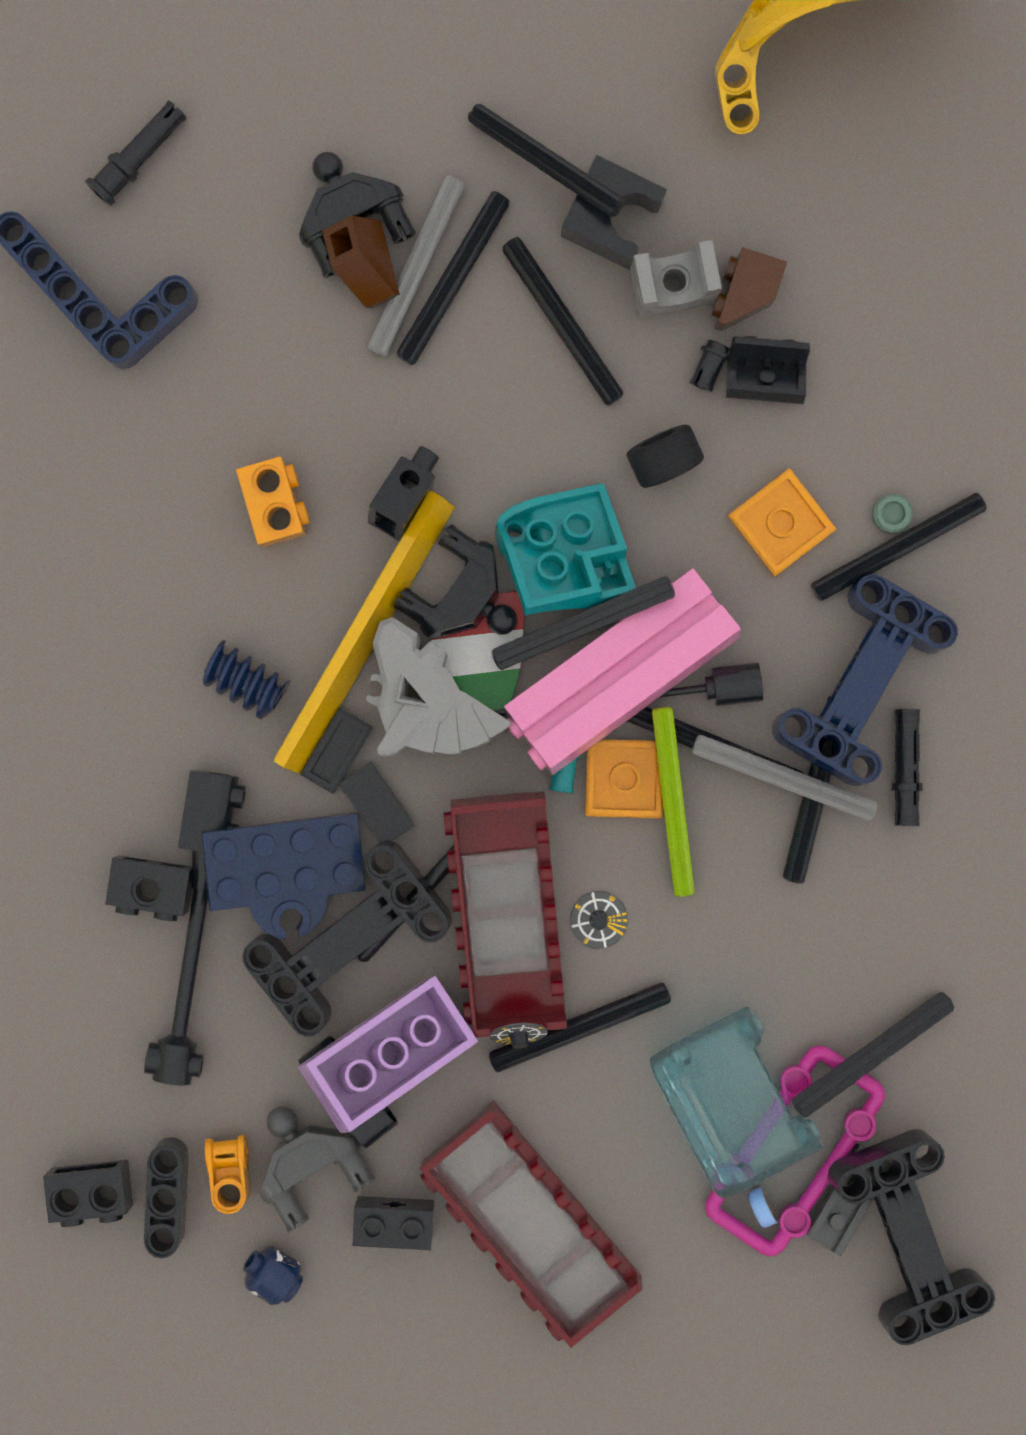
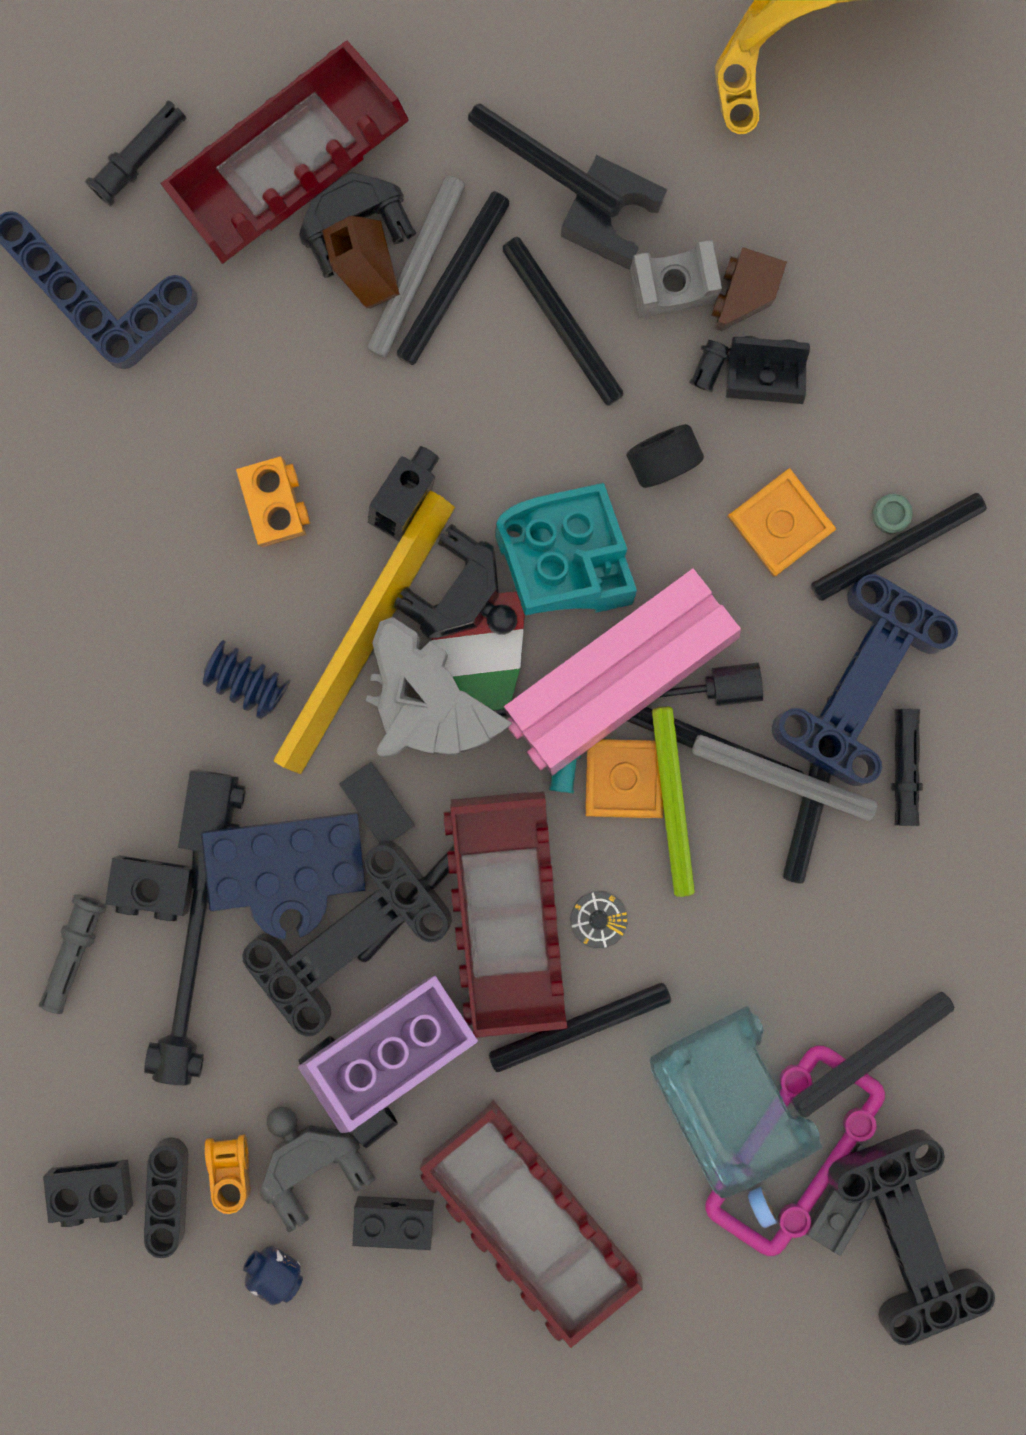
black tile [300,708,373,794] -> none
piece [490,1023,548,1049] -> none
black axle [492,576,675,670] -> none
none -> dark grey pin [38,895,107,1014]
none -> dark red window [160,40,409,264]

